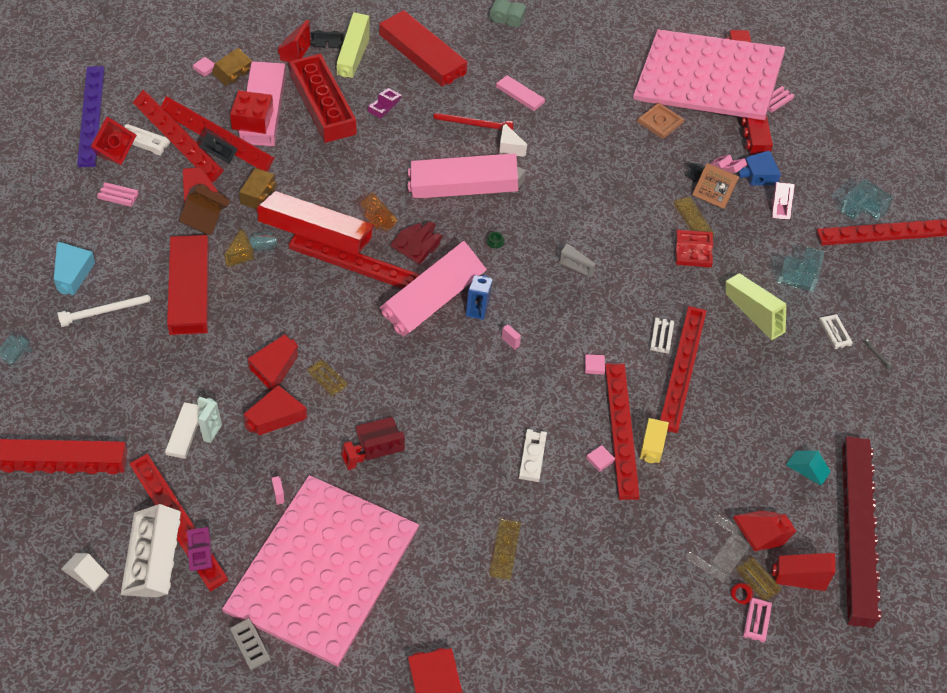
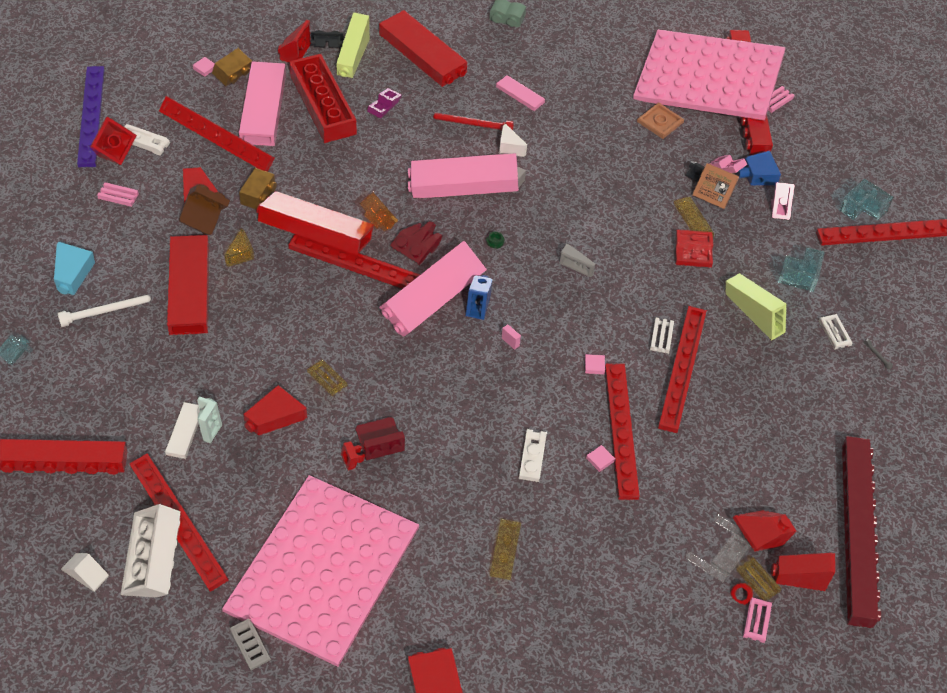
red plate [132,90,224,183] -> none
magenta slope [187,527,212,572] -> none
black slope [196,127,238,164] -> none
red brick [230,90,274,134] -> none
red slope [247,335,298,391] -> none
clear light blue brick [250,232,277,252] -> none
bright pink tile [272,476,285,505] -> none
light yellow slope [640,418,669,463] -> none
teal slope [786,450,831,486] -> none

